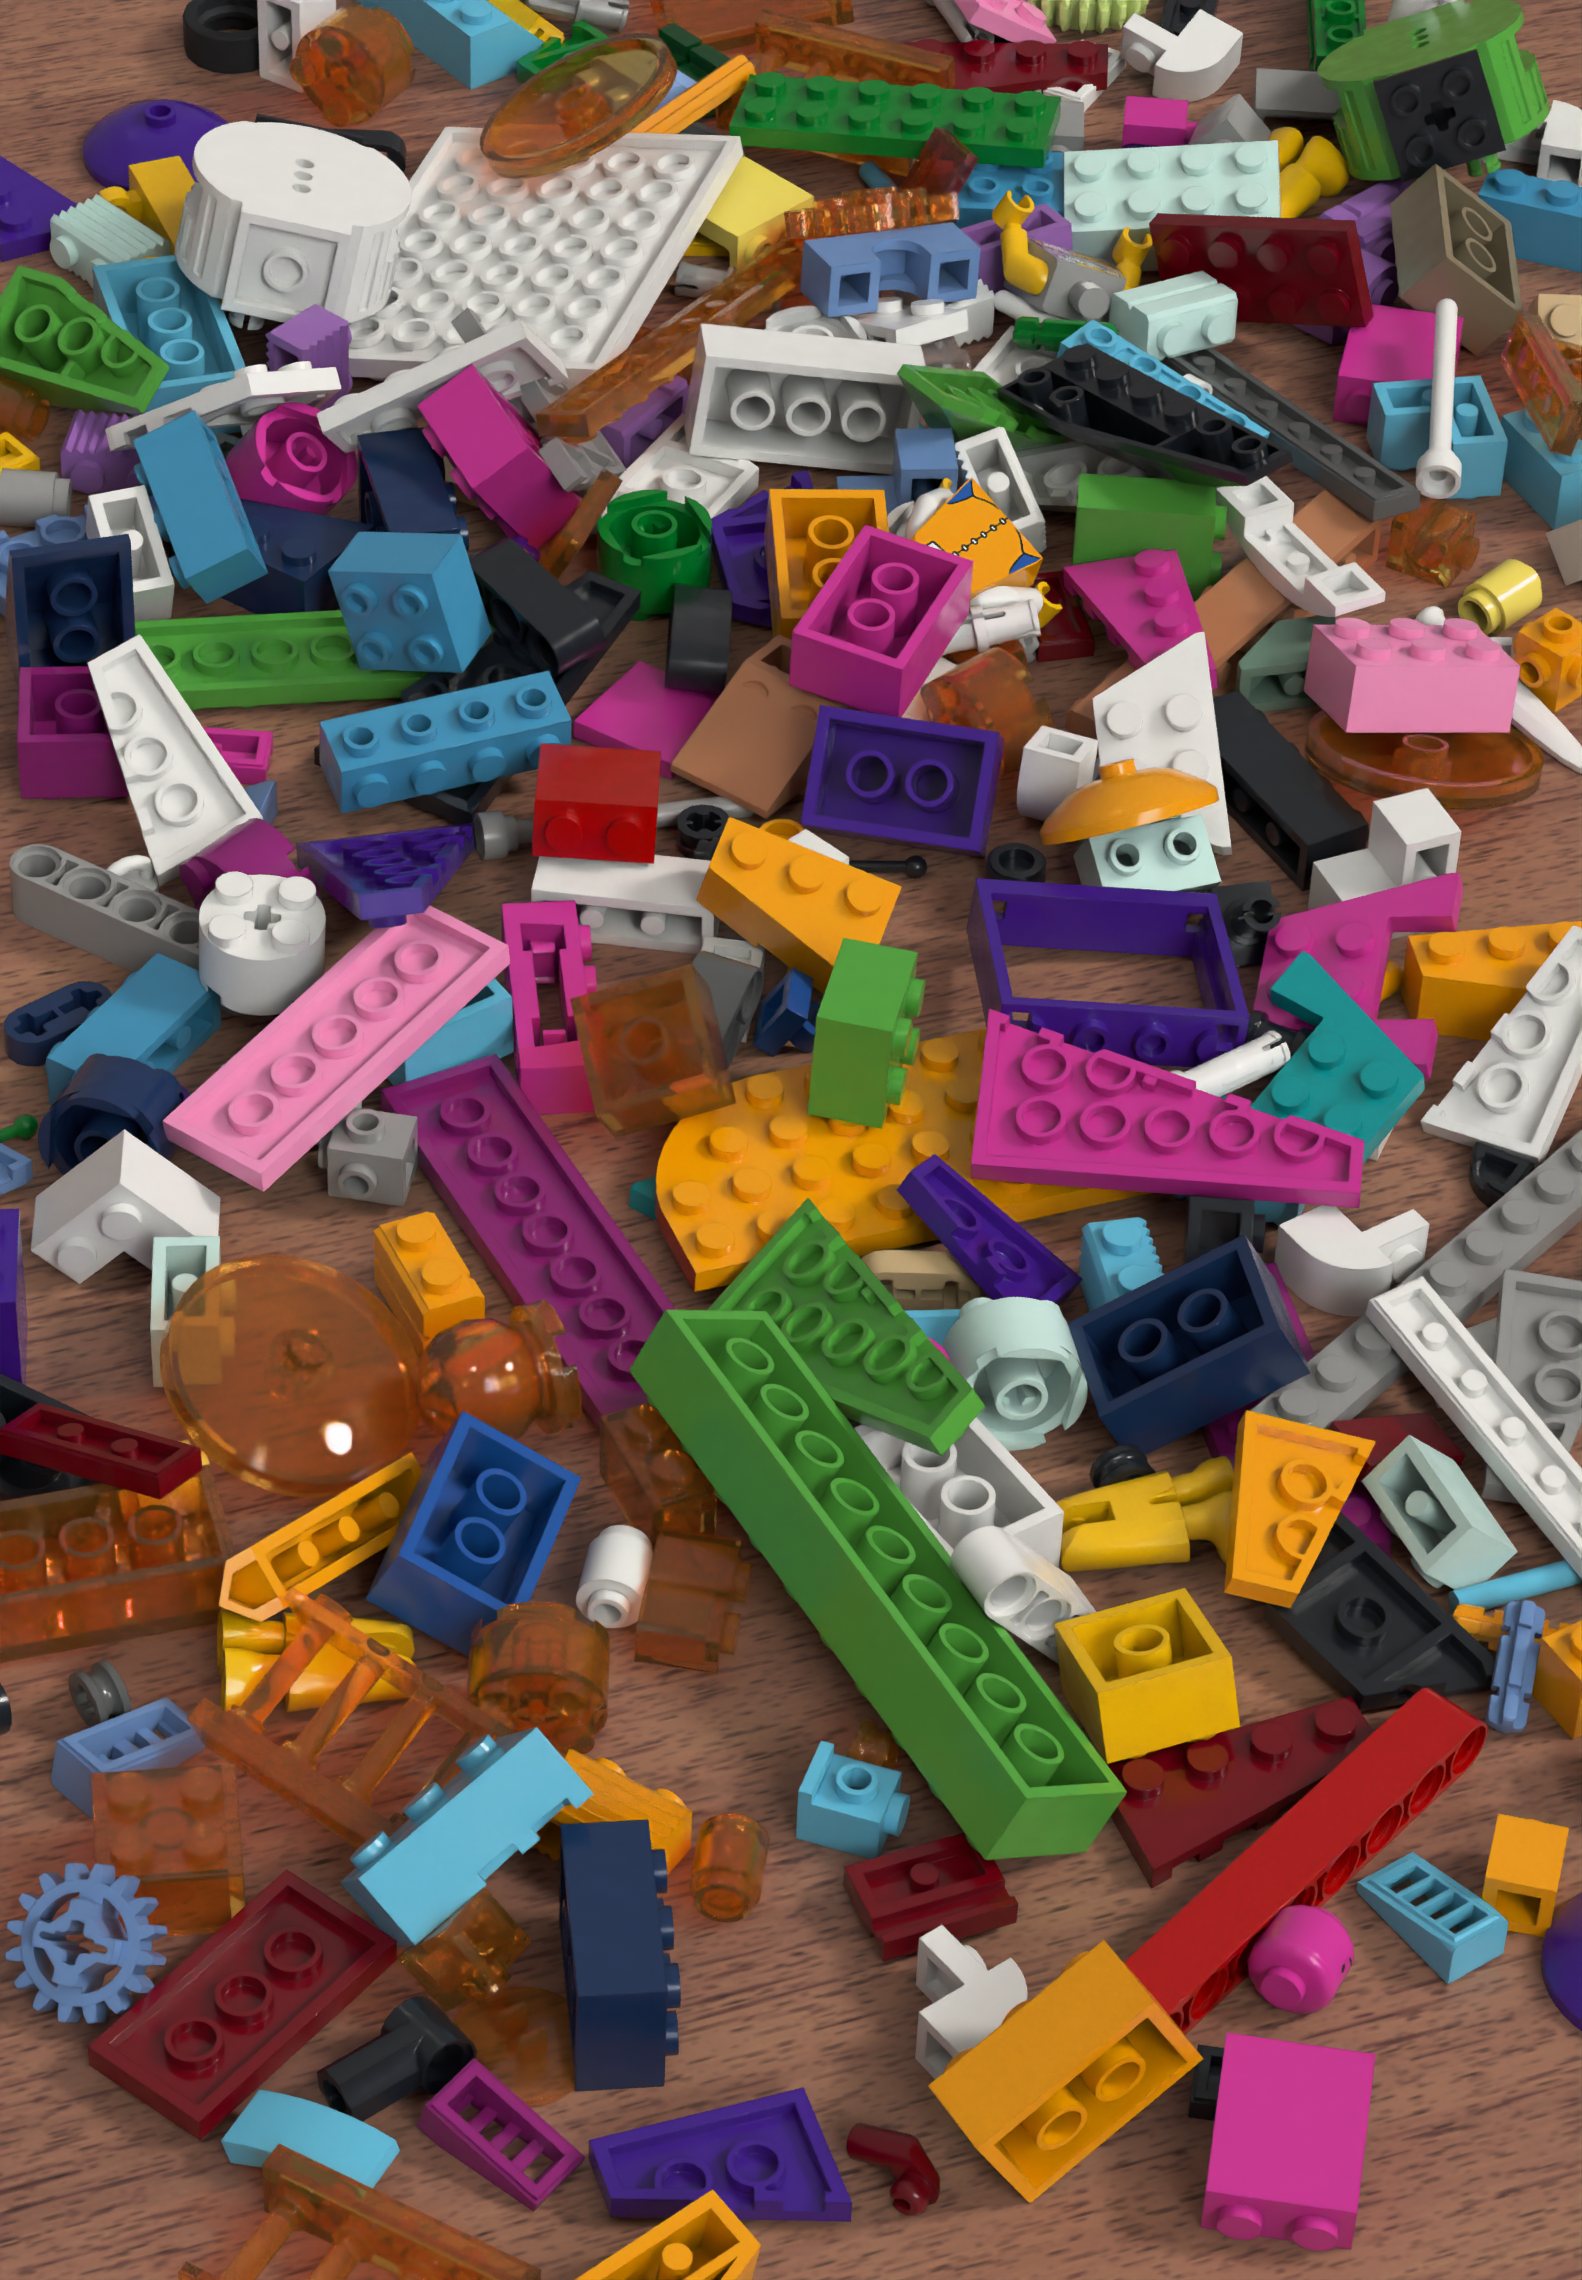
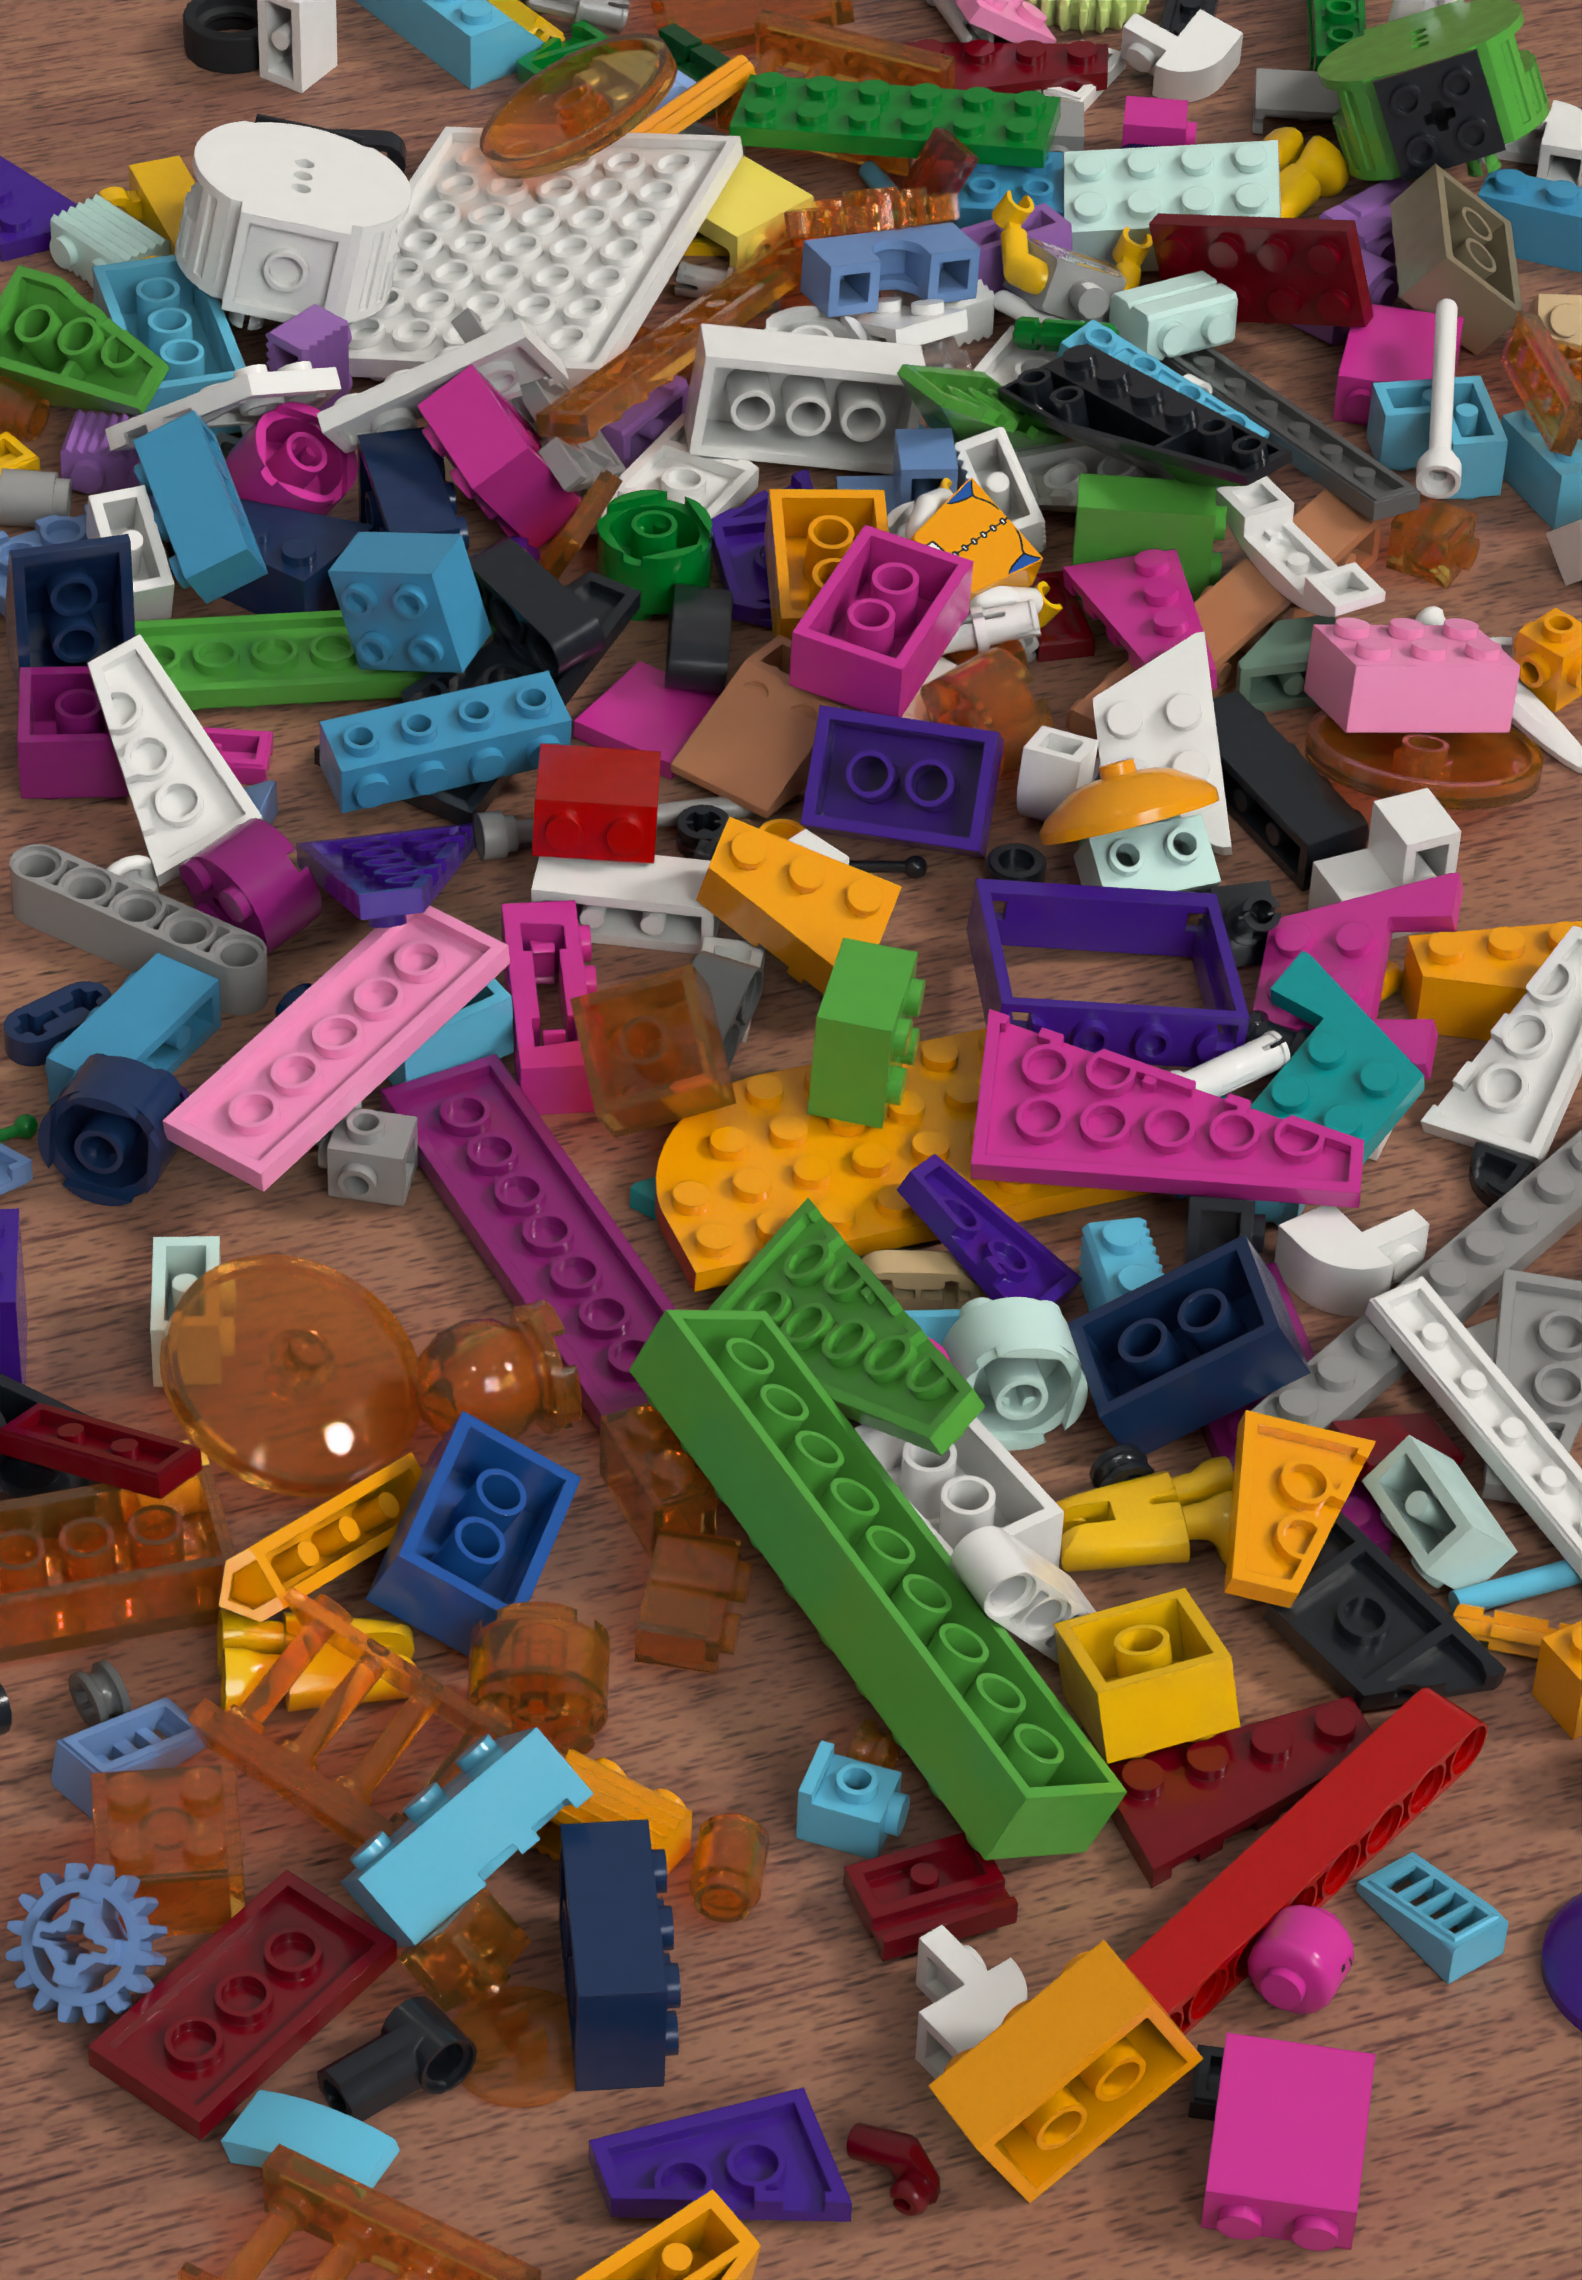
white brick [31,1129,221,1284] -> none
dark purple dish [83,99,228,191] -> none
white brick [199,871,326,1016] -> none
clear orange brick [289,2,416,127] -> none
light orange brick [373,1211,485,1366] -> none
magenta slope [416,2058,585,2212] -> none
white brick [576,1525,656,1628] -> none
blue tile [753,967,820,1057] -> none
light grey brick [1188,93,1271,145] -> none
light yellow brick [1458,559,1542,635] -> none
light orange brick [1481,1813,1569,1938] -> none
medium blue axle [1485,1600,1545,1734] -> none

